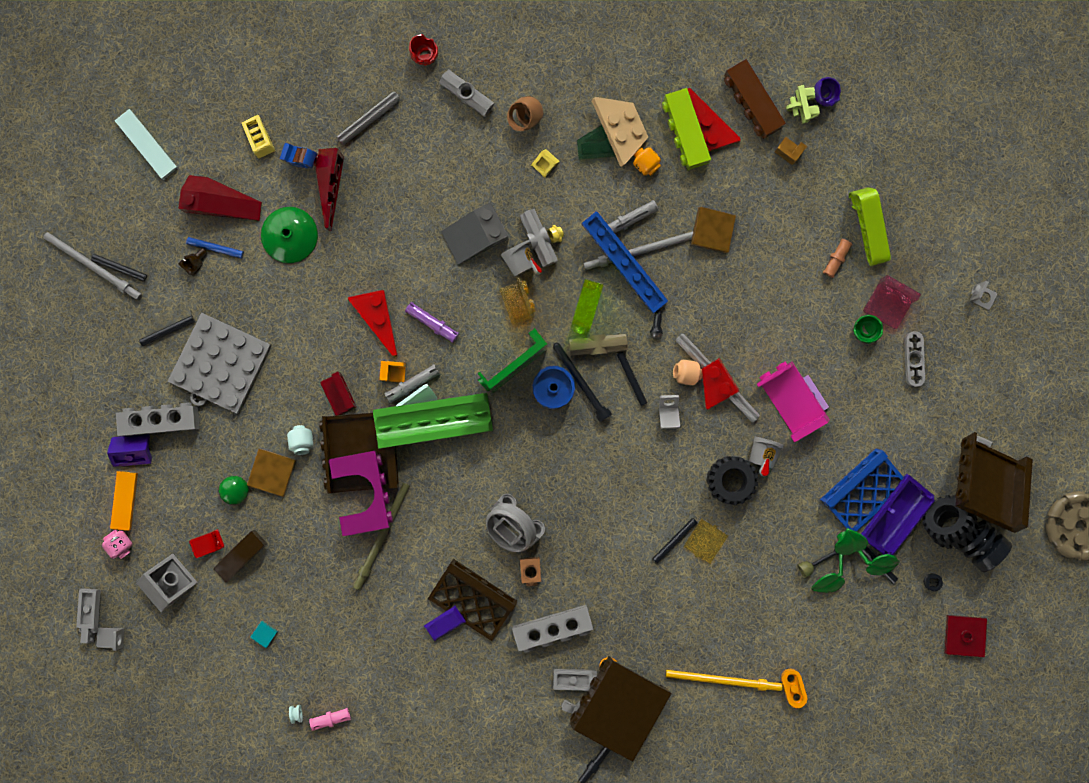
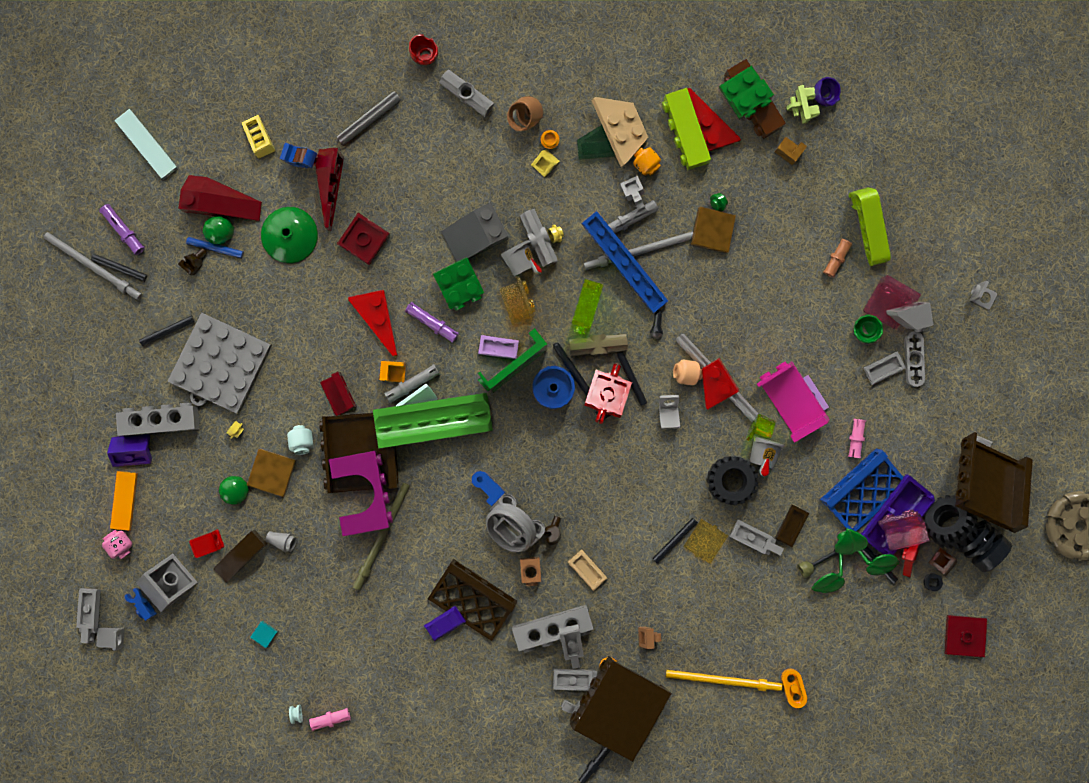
none -> medium lavender pin [99,204,145,255]
none -> blue plate [125,588,157,621]
none -> green hair [202,216,234,245]
none -> light yellow plate [226,421,244,439]
none -> light grey cone [266,531,296,552]
none -> dark red plate [337,213,390,265]
none -> green plate [433,257,484,311]
none -> blue leg [471,471,506,506]
none -> lavender plate [478,335,519,360]
none -> light orange plate [541,130,559,149]
none -> dark brown piece [544,516,561,545]
none -> light grey hinge [559,624,584,669]
none -> tan tile [568,549,607,591]
none -> plate [584,364,632,424]
none -> light grey plate [620,176,646,212]
none -> medium nougat tile [638,627,661,649]
none -> green plate [710,193,728,211]
none -> green plate [719,65,774,120]
none -> light grey hinge [729,519,784,556]
none -> clear neon green panel [746,413,776,441]
none -> dark brown tile [775,504,809,547]
none -> bright pink pin [848,419,866,458]
none -> light grey tile [863,351,906,385]
none -> clear pink bracket [878,510,930,551]
none -> light grey slope [886,302,934,332]
none -> red wing [902,526,924,577]
none -> reddish brown slope [928,548,957,577]

